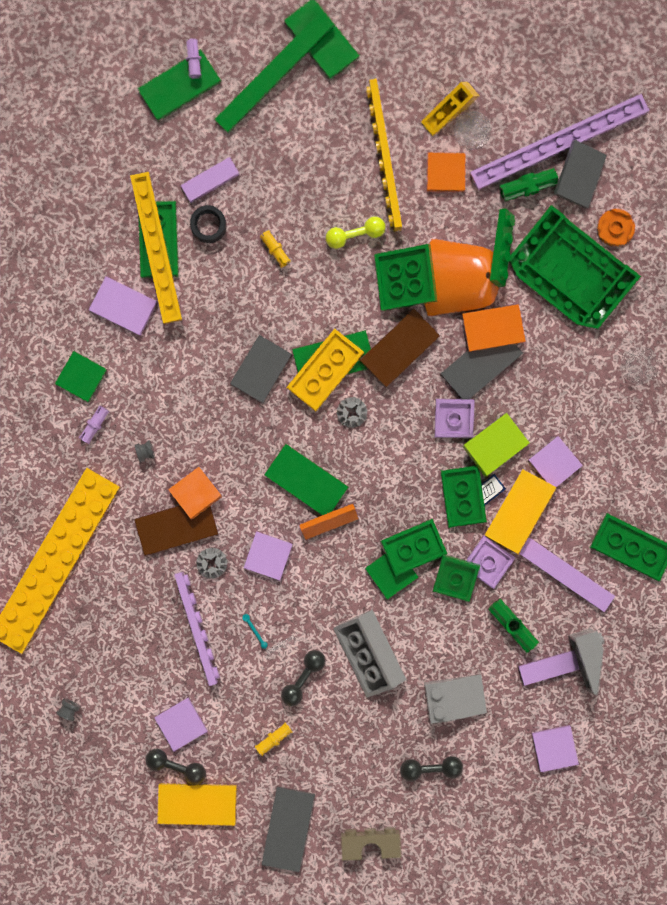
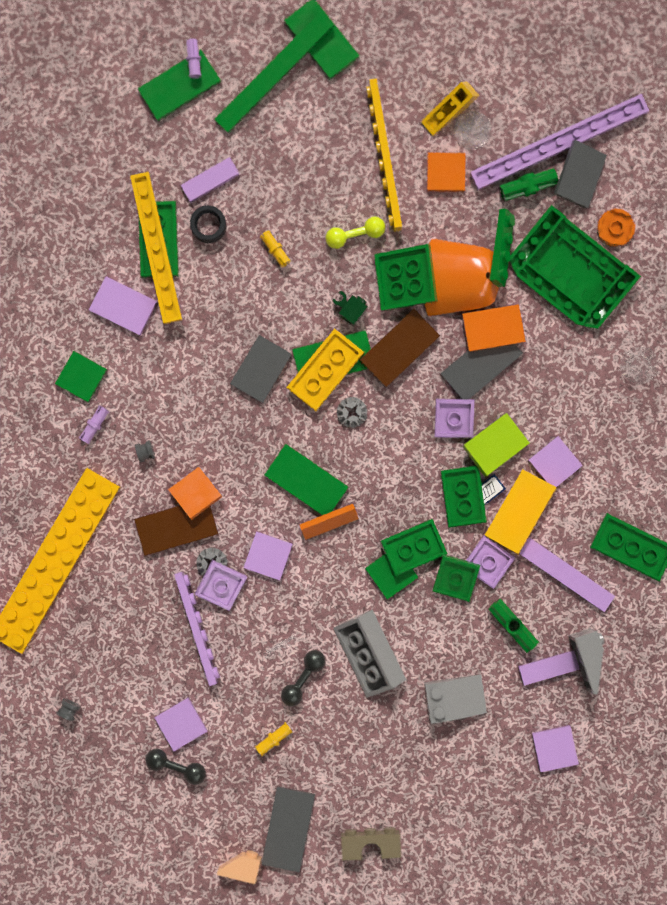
yellow tile [157,783,237,826] -> none
teal hinge [242,614,268,649] -> none
pearl dark grey piece [400,756,463,782] -> none
none -> lavender tile [195,560,247,611]
none -> light nougat slope [217,850,261,884]
none -> dark green brick [332,291,368,327]

